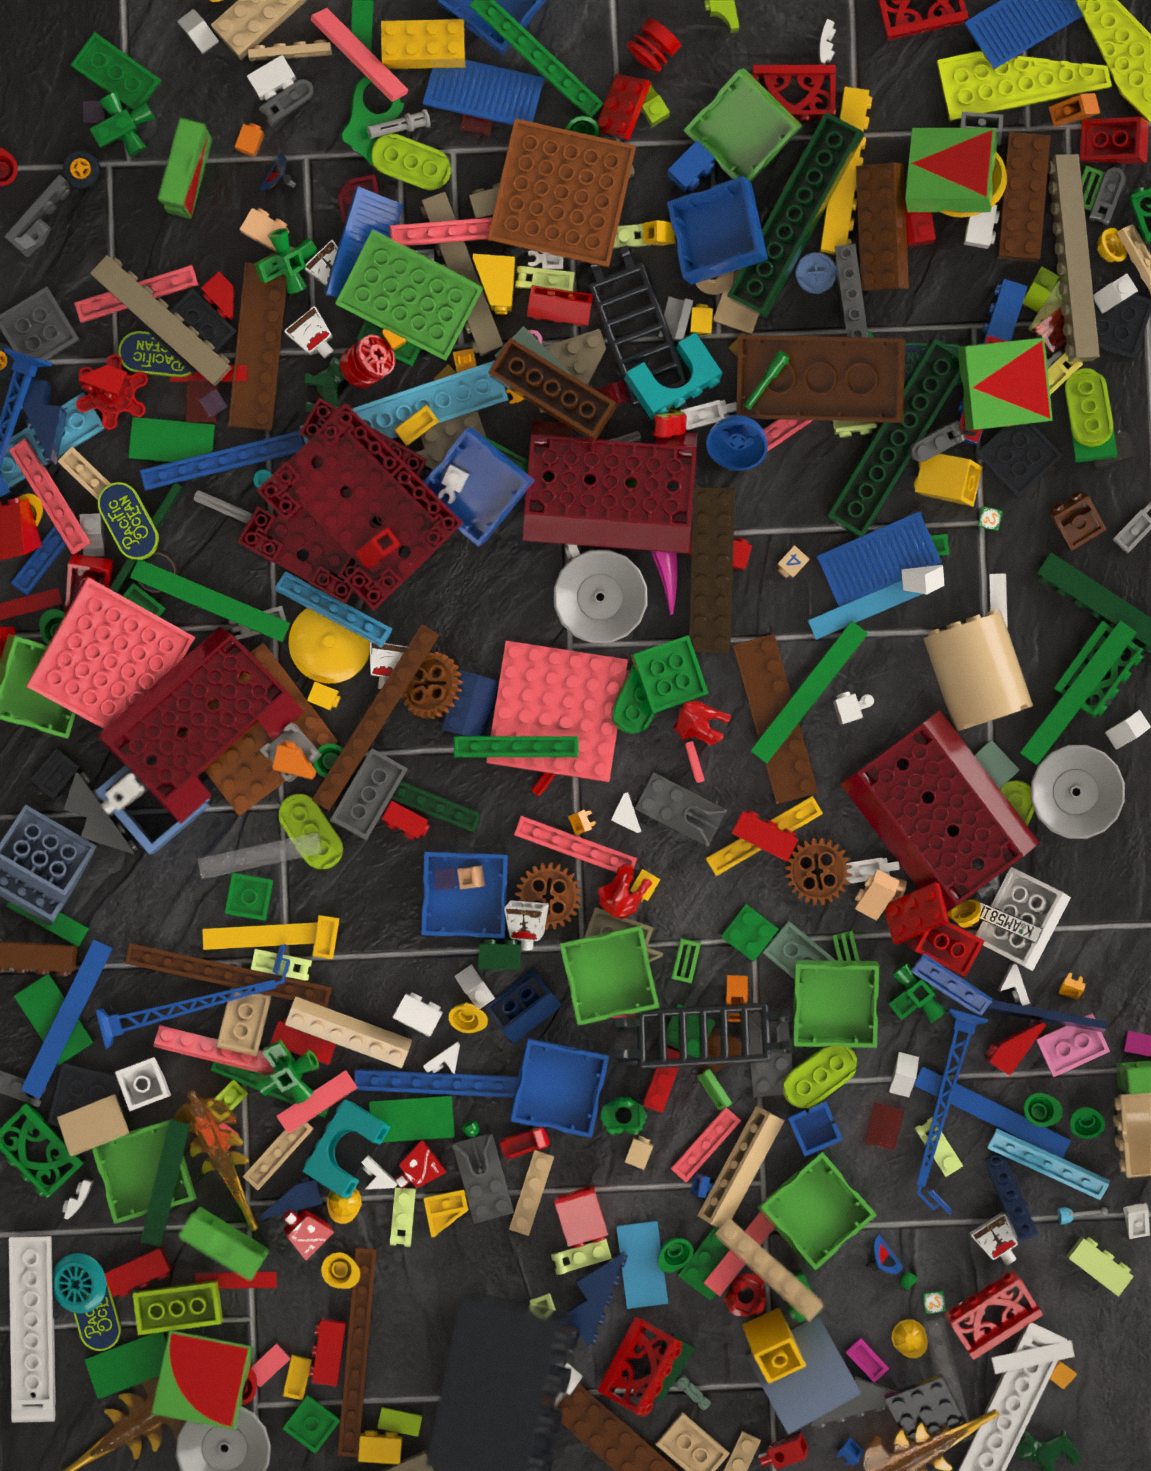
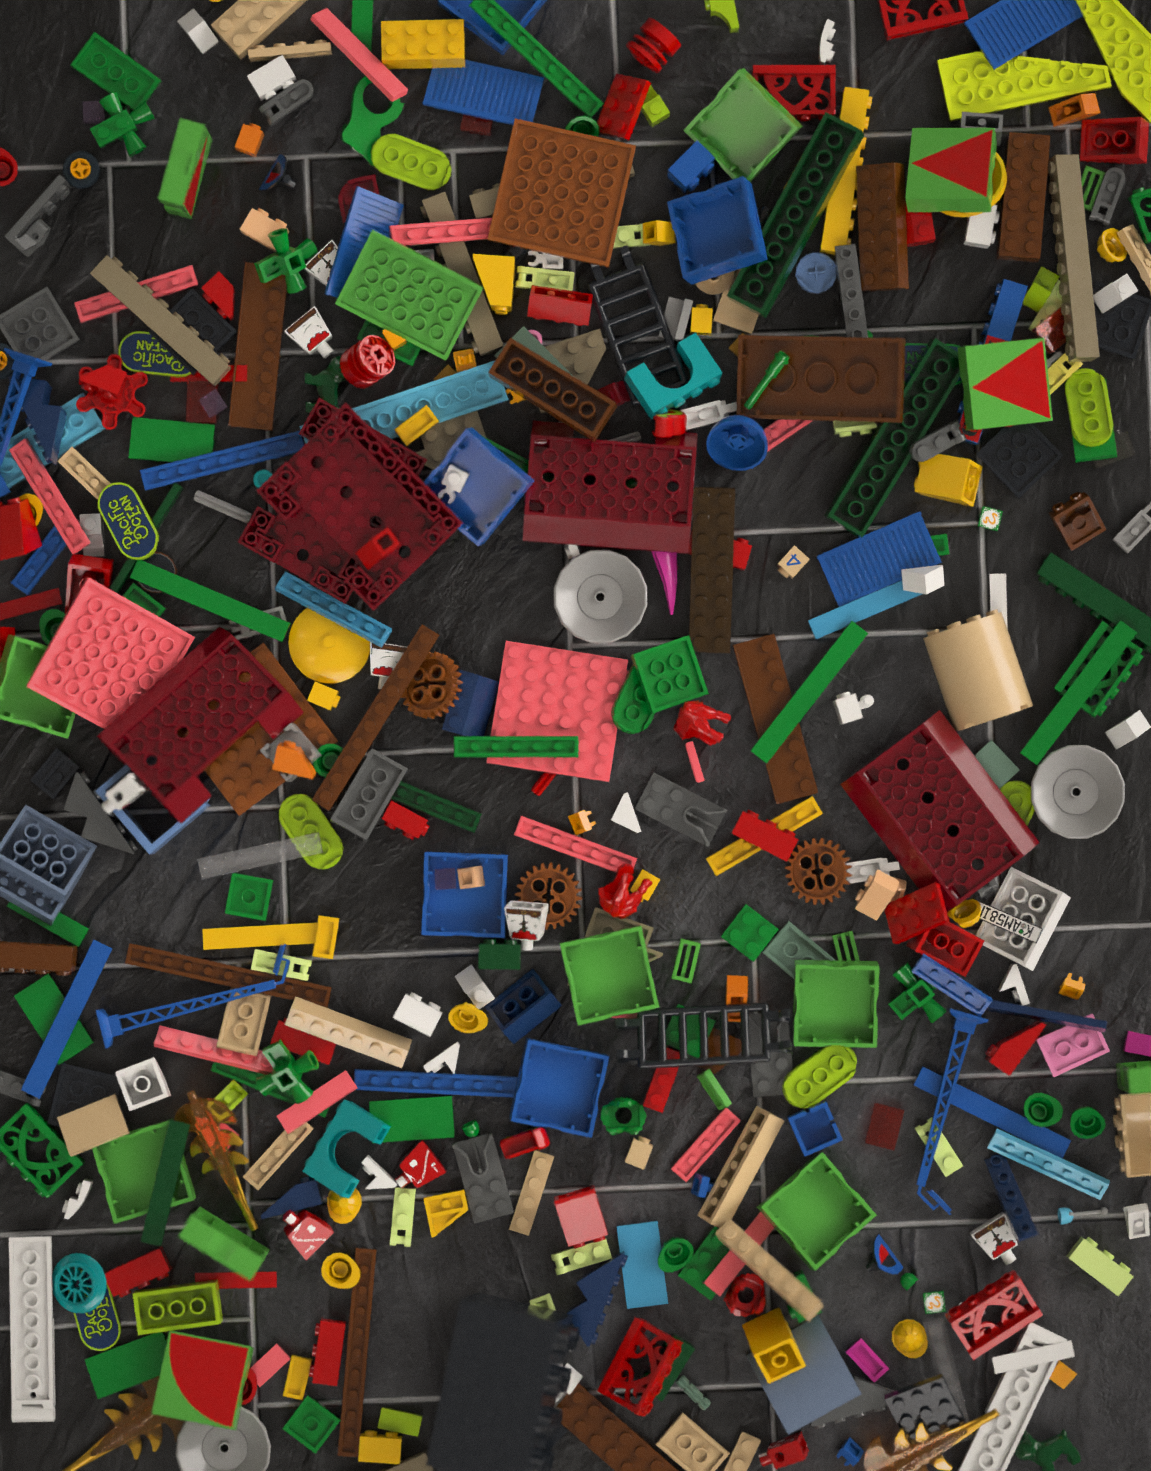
light grey pin [367,109,430,139] -> none
white slope [889,1052,919,1097] -> none

